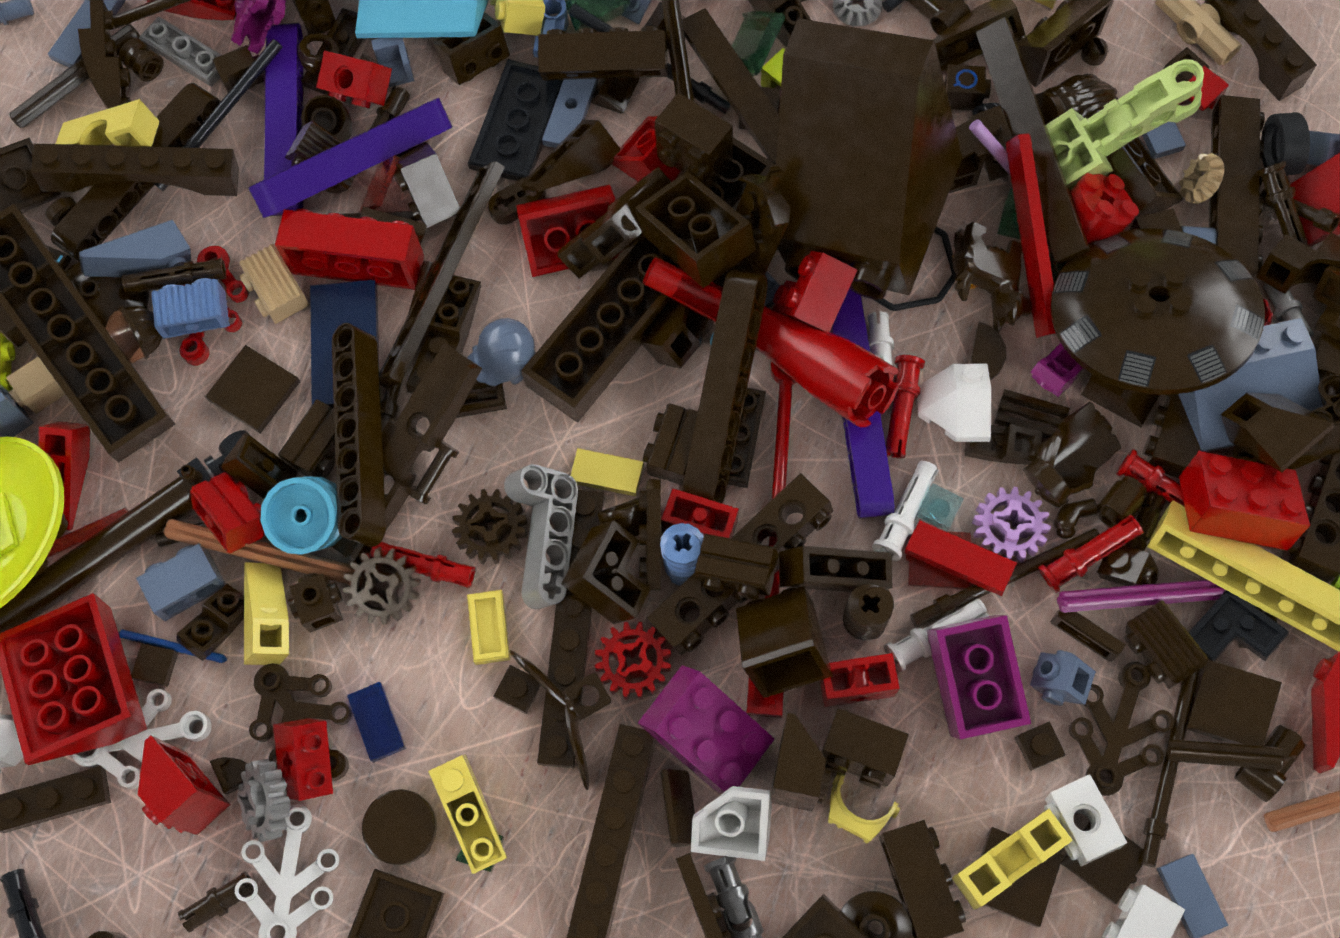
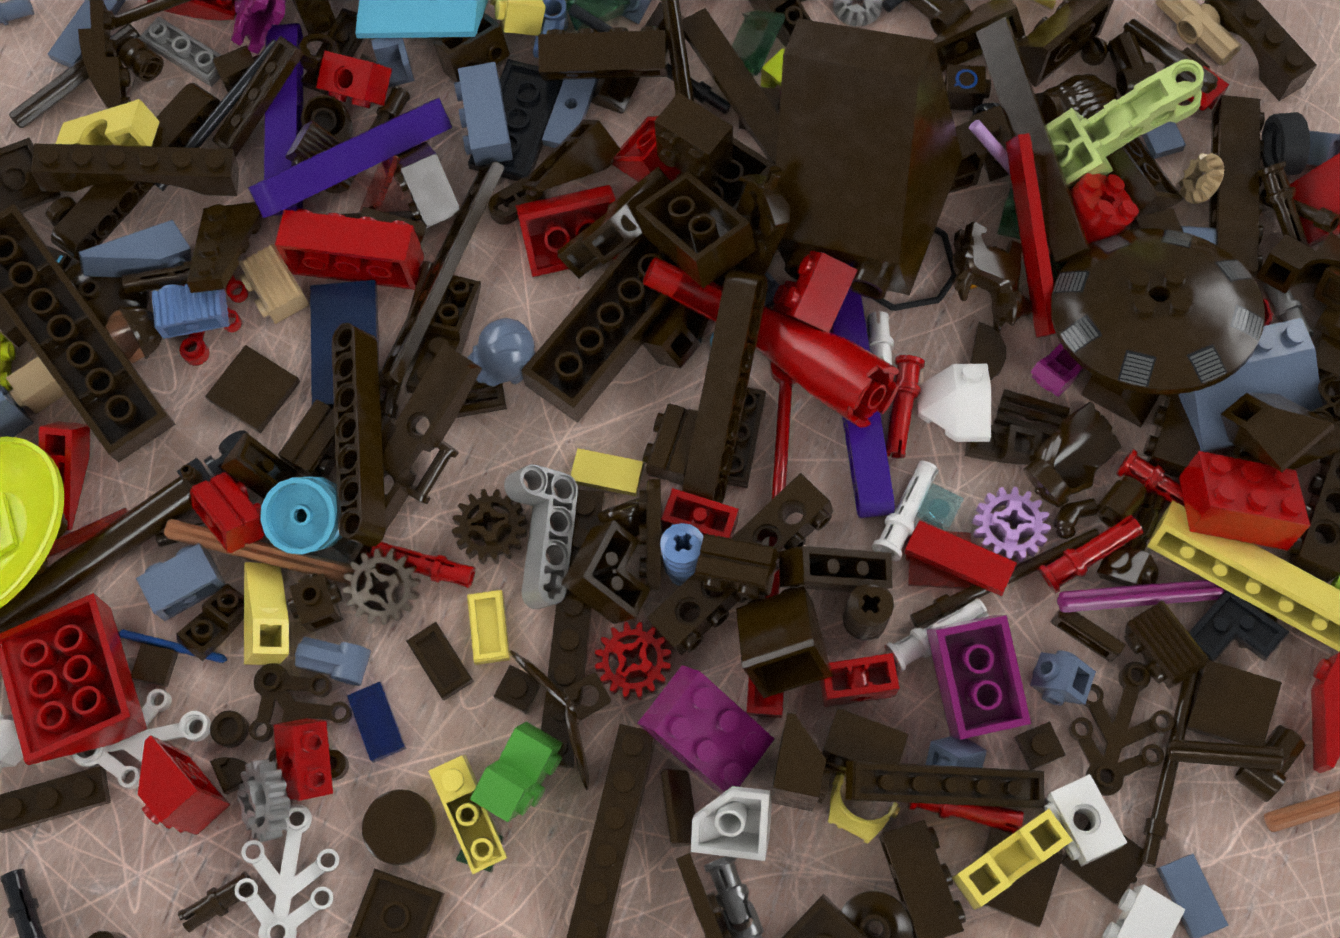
none -> dark brown wing [187,202,263,293]
none -> dark brown tile [210,710,249,748]
none -> dark brown tile [212,36,304,157]
none -> sand blue piece [295,637,371,686]
none -> dark brown tile [406,622,474,701]
none -> sand blue brick [454,62,513,166]
none -> bright green brick [470,721,563,822]
none -> dark brown tile [845,761,1044,808]
none -> red pin [908,803,1024,833]
none -> sand blue panel [925,736,987,768]
none -> dark brown piece [1108,32,1157,96]
none -> dark brown axle [1123,19,1218,94]

